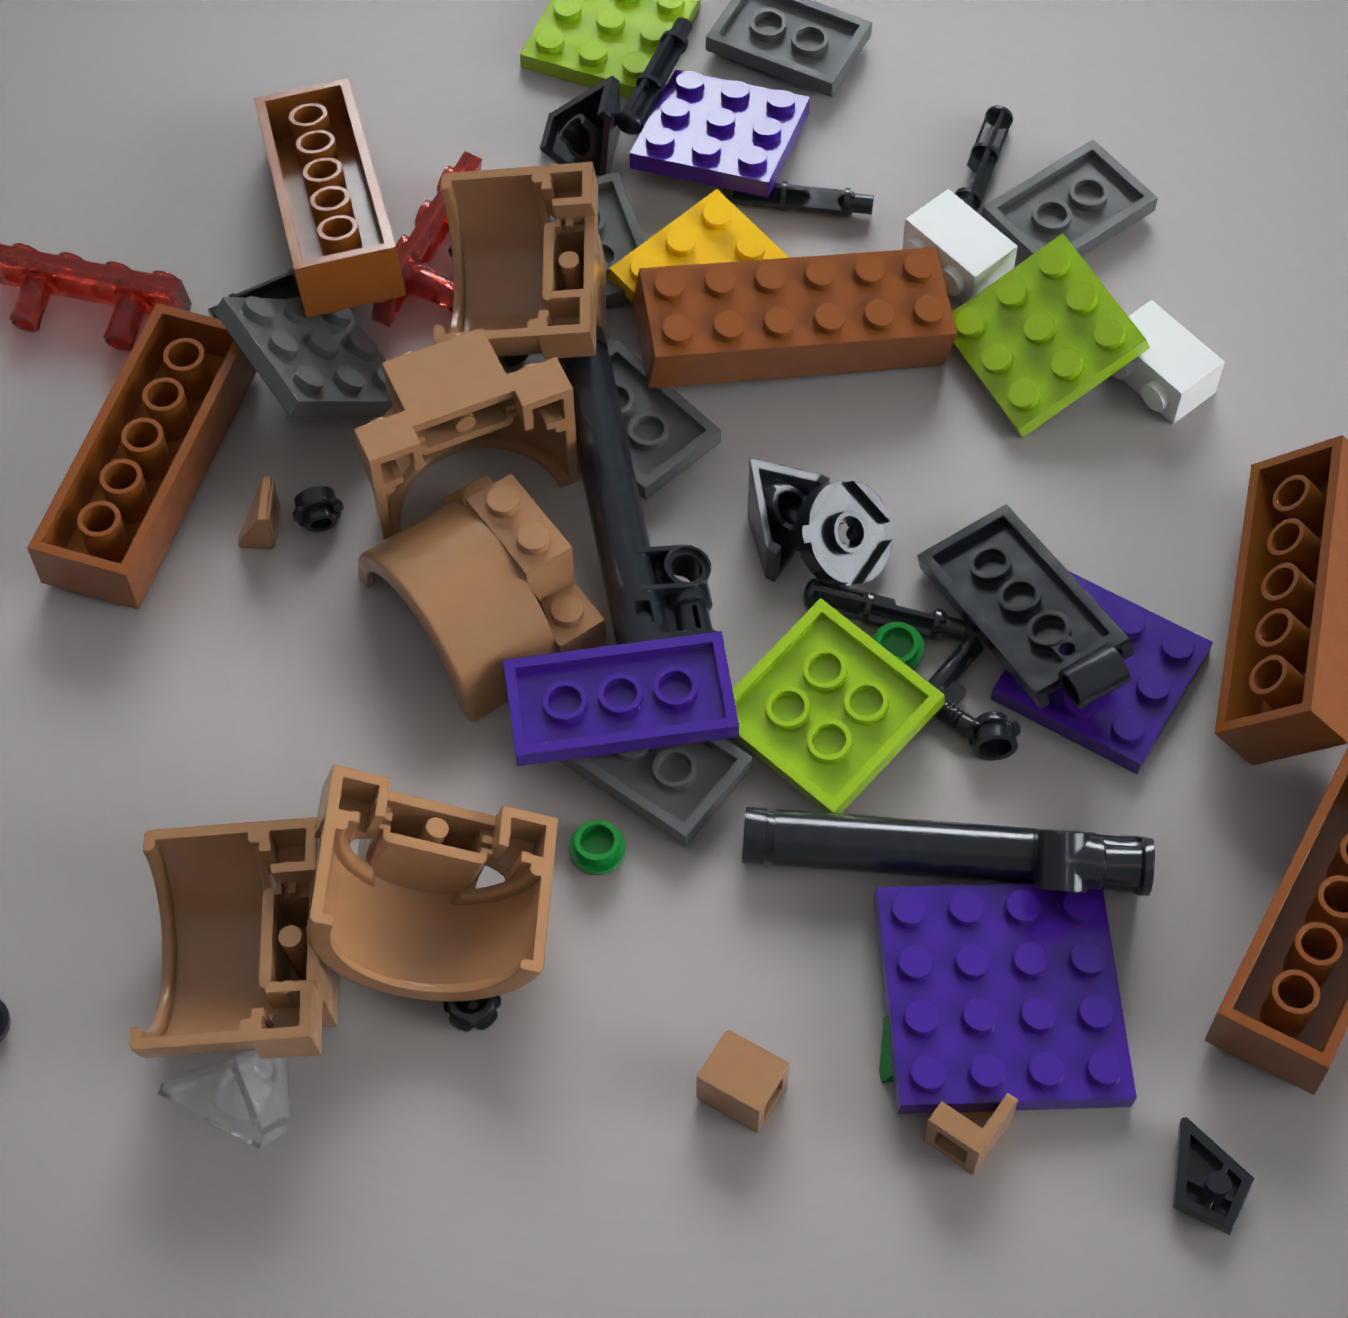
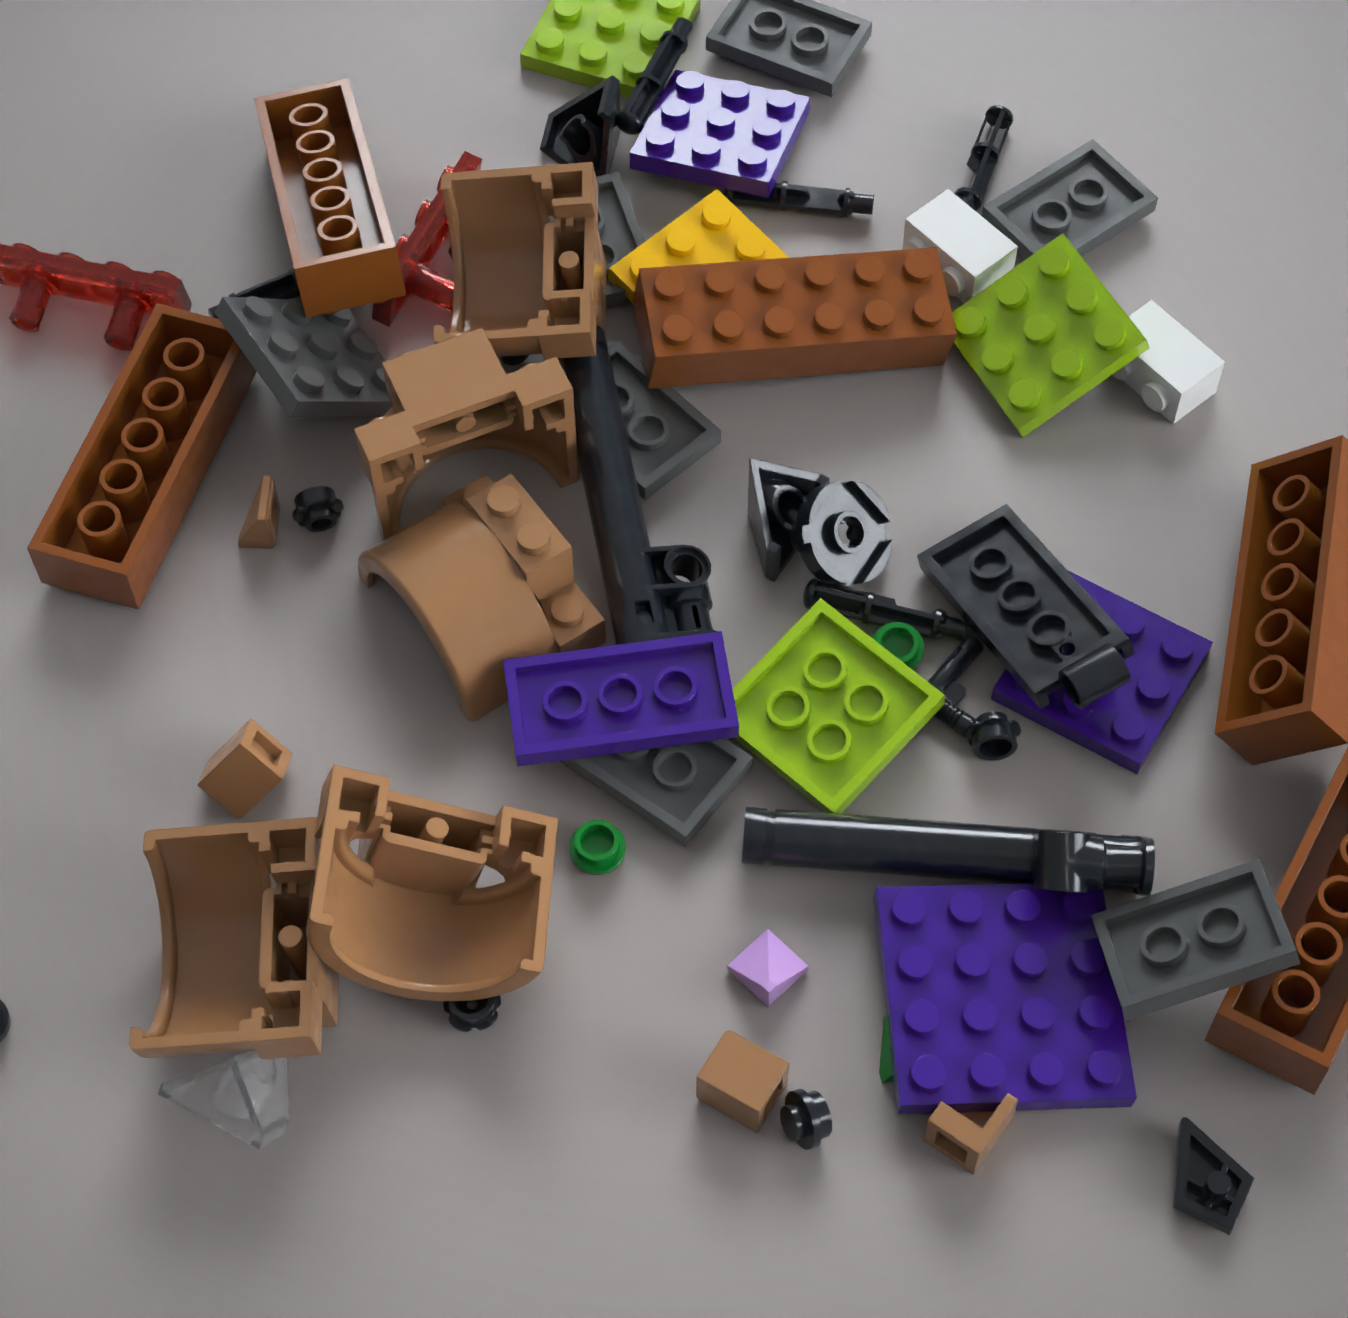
none -> medium nougat panel [197,718,293,818]
none -> lavender slope [727,929,809,1007]
none -> black plate [780,1089,832,1150]
none -> dark grey plate [1091,859,1301,1021]

